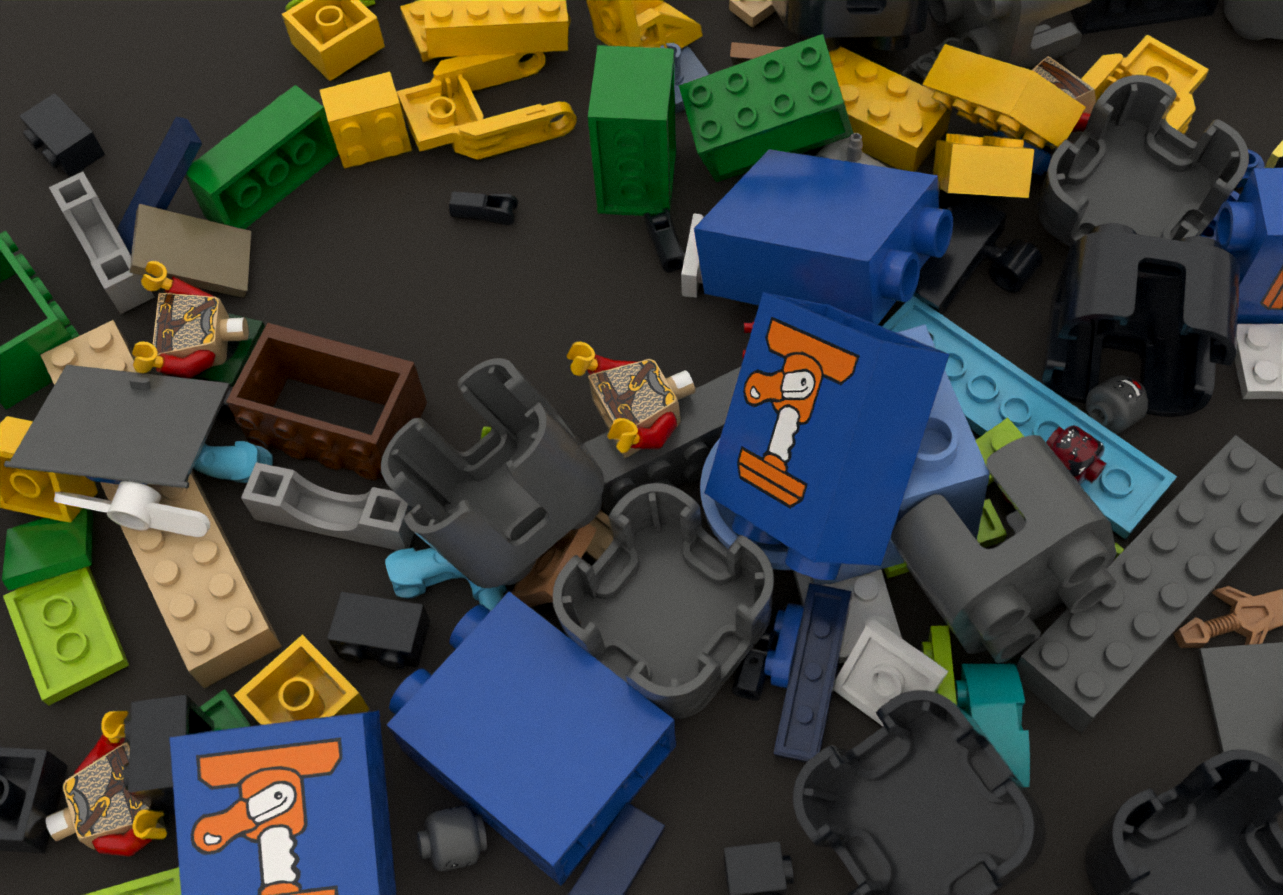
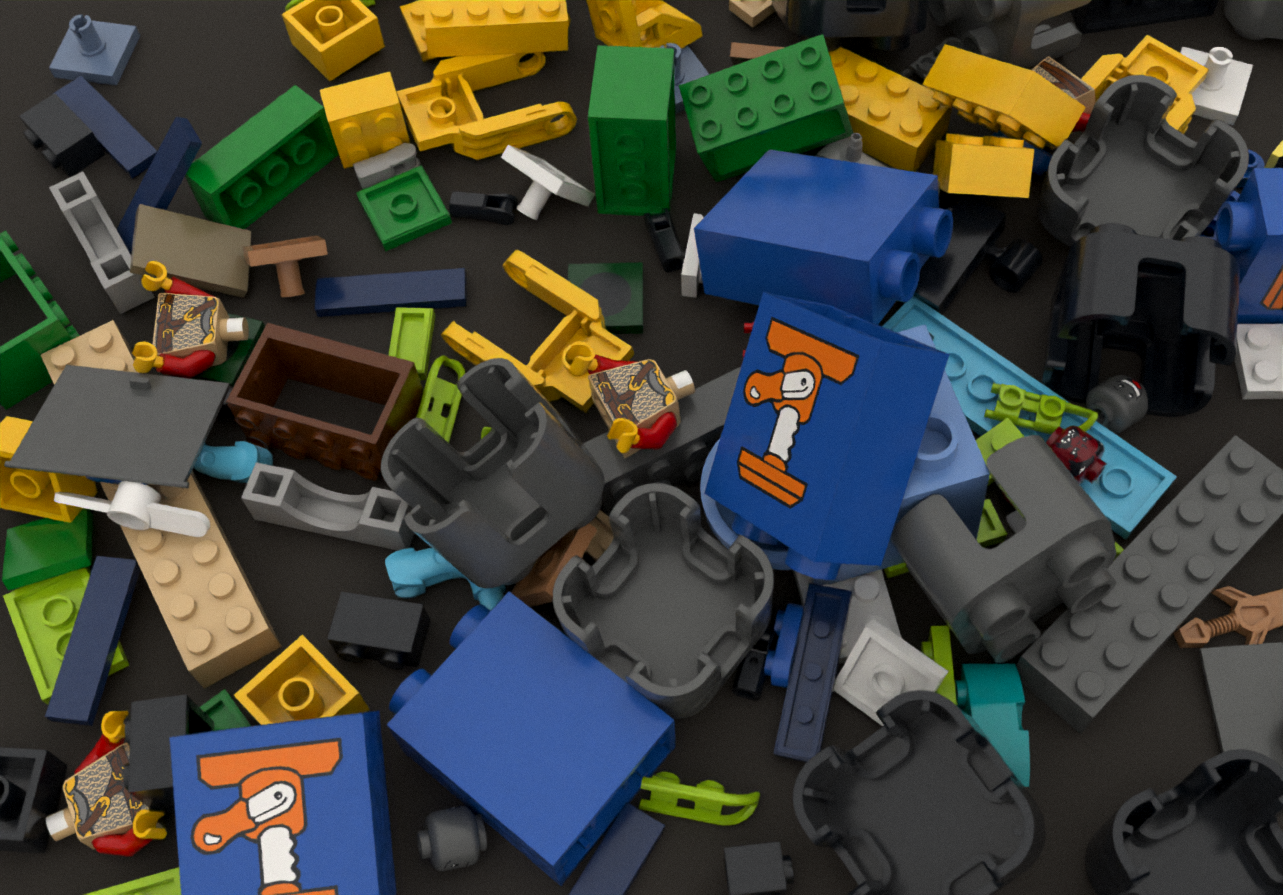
none -> dark blue tile [45,556,141,726]
none -> sand blue tile [49,14,140,86]
none -> dark blue tile [53,76,157,179]
none -> medium nougat tile [243,235,328,297]
none -> dark blue tile [315,268,467,317]
none -> light grey bar [353,143,421,189]
none -> green tile [356,165,452,252]
none -> lime tile [389,307,435,380]
none -> lime piece [416,355,466,443]
none -> yellow plate [441,250,634,413]
none -> white tile [501,145,595,220]
none -> dark green tile [568,262,643,334]
none -> lime piece [639,771,760,826]
none -> lime piece [984,383,1098,435]
none -> white tile [1180,47,1253,126]

